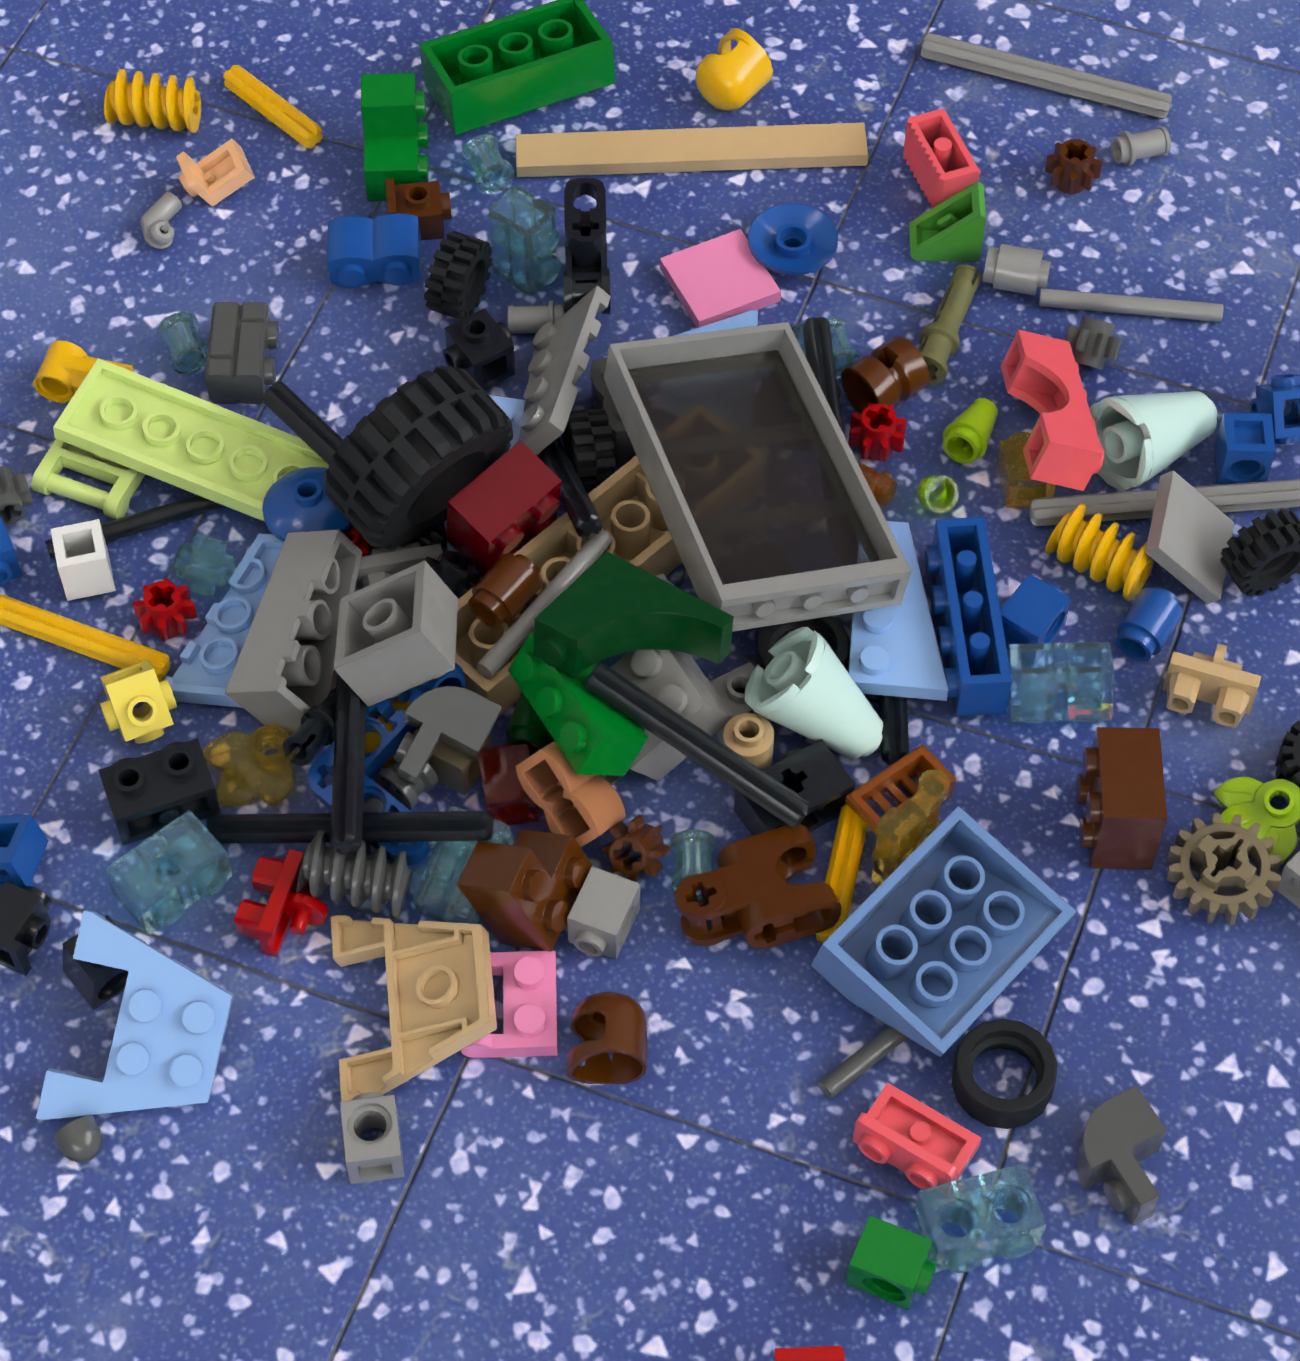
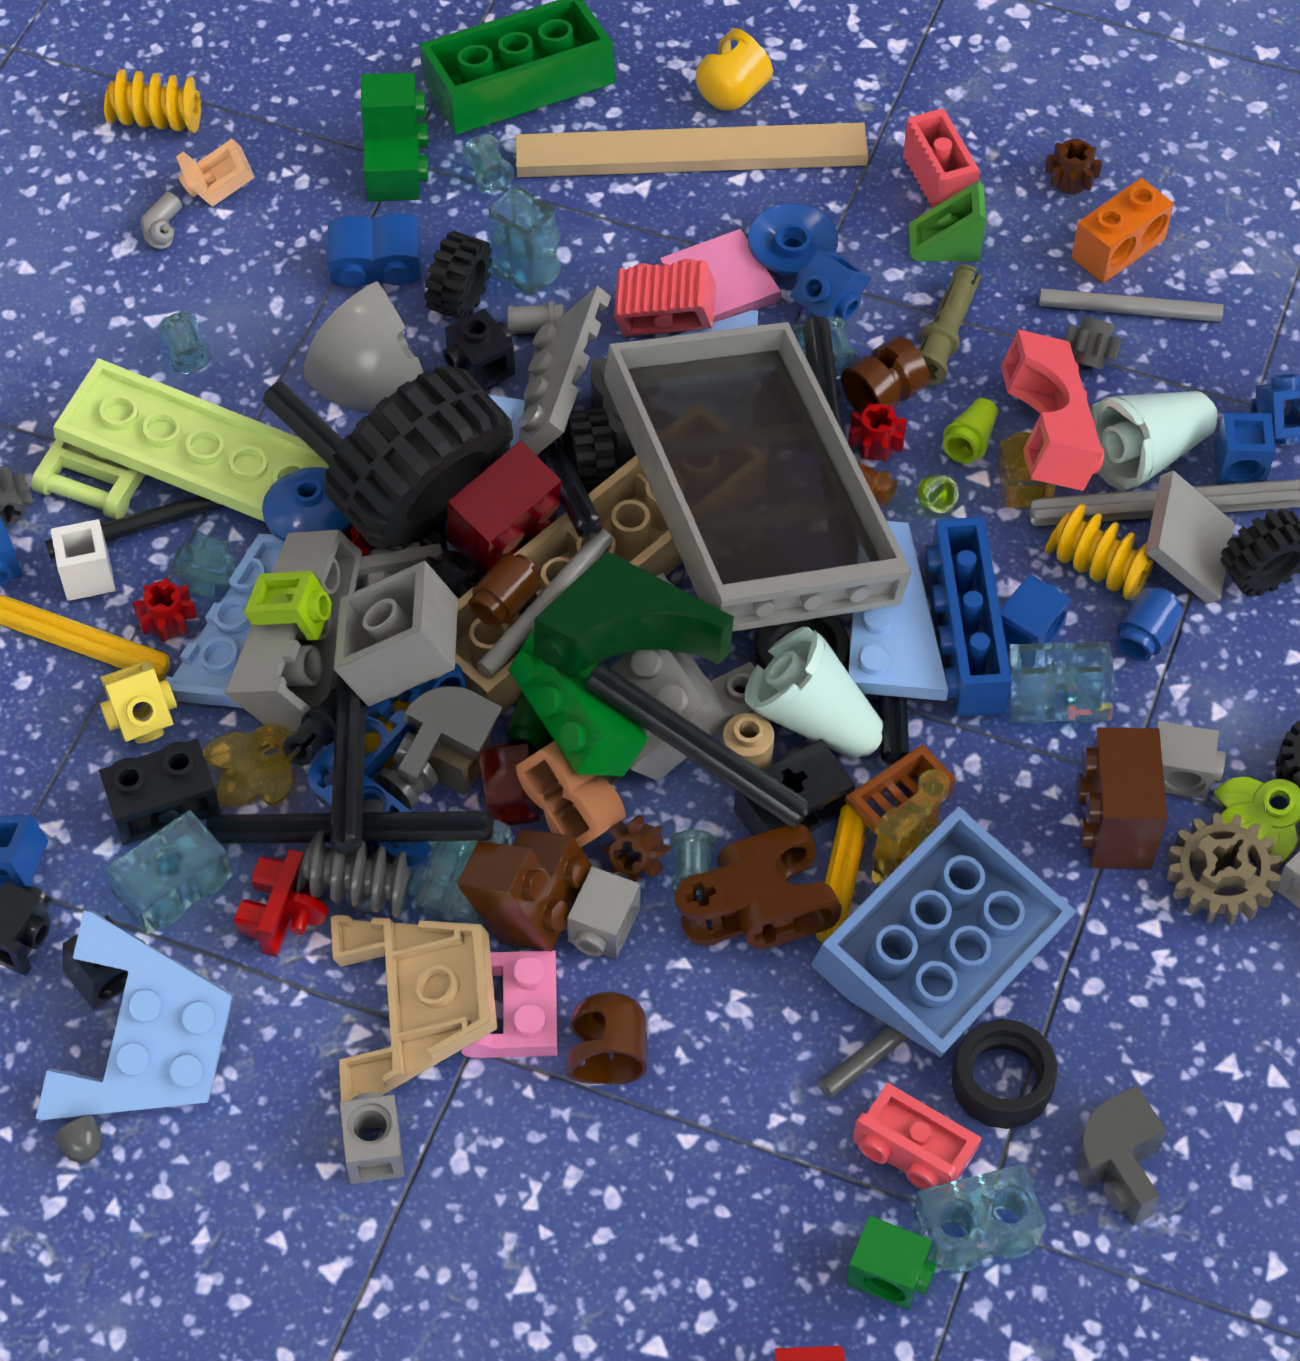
yellow piece [33,340,134,403] -> none
dark grey brick [205,302,280,404] -> none
yellow axle [223,65,323,149] -> none
reddish brown brick [385,178,452,240] -> none
black piece [563,177,610,314] -> none
light grey axle [921,33,1172,119] -> none
light grey brick [982,244,1051,296] -> none
light grey pin [1111,126,1171,166] -> none
tan hips [1162,643,1261,728] -> none
none -> lime bracket [244,570,332,640]
none -> light grey brick [304,281,423,412]
none -> coral brick [614,259,716,337]
none -> blue brick [790,249,871,324]
none -> orange brick [1071,177,1174,284]
none -> light grey brick [1156,721,1226,799]

